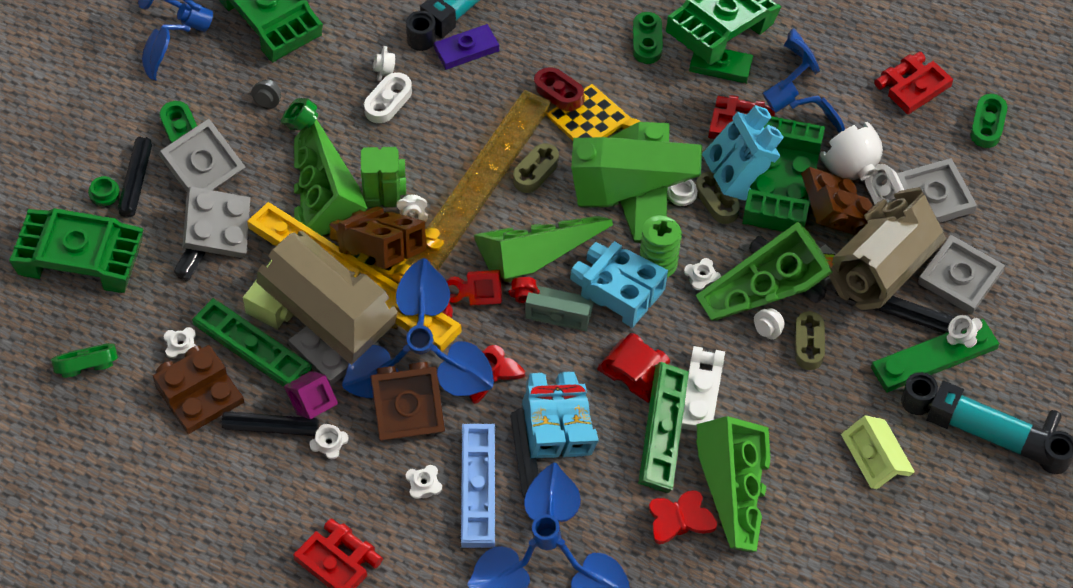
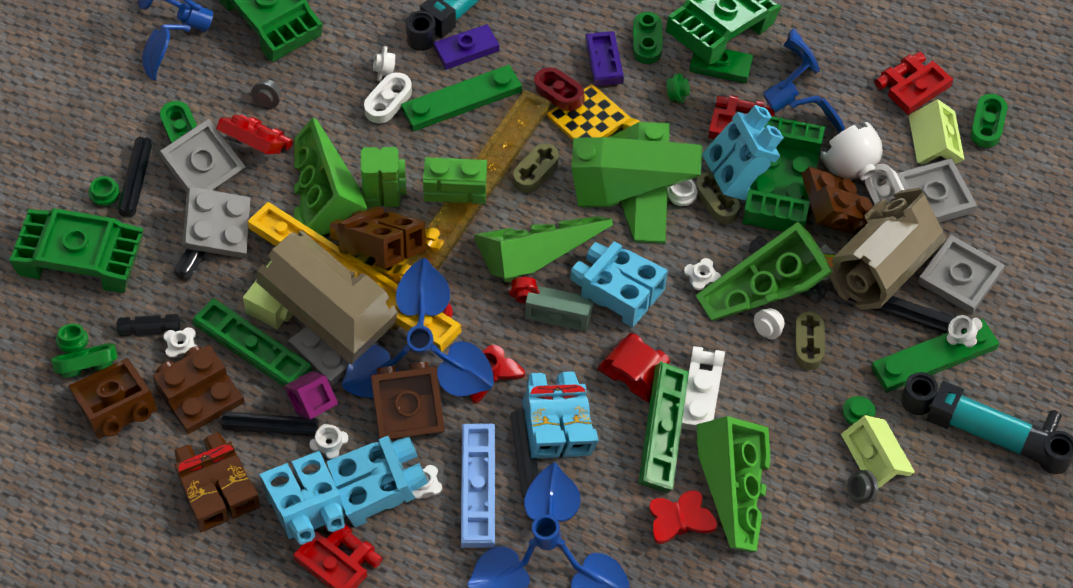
green plate [281,98,318,130] -> none
white plate [396,195,428,222] -> none
red plate [446,270,503,305] -> none
bright green piece [639,215,682,277] -> none
none -> green plate [56,323,89,352]
none -> reddish brown plate [68,358,158,439]
none -> black axle [116,314,180,336]
none -> reddish brown hips [174,432,261,533]
none -> red plate [216,114,293,154]
none -> medium azure hips [259,451,345,545]
none -> medium azure hips [327,436,428,527]
none -> green plate [401,64,522,132]
none -> bright green brick [423,157,487,204]
none -> dark purple plate [585,31,624,86]
none -> green plate [667,73,690,104]
none -> green plate [842,396,875,425]
none -> dark grey plate [847,470,878,503]
none -> yellowish green panel [909,99,964,165]

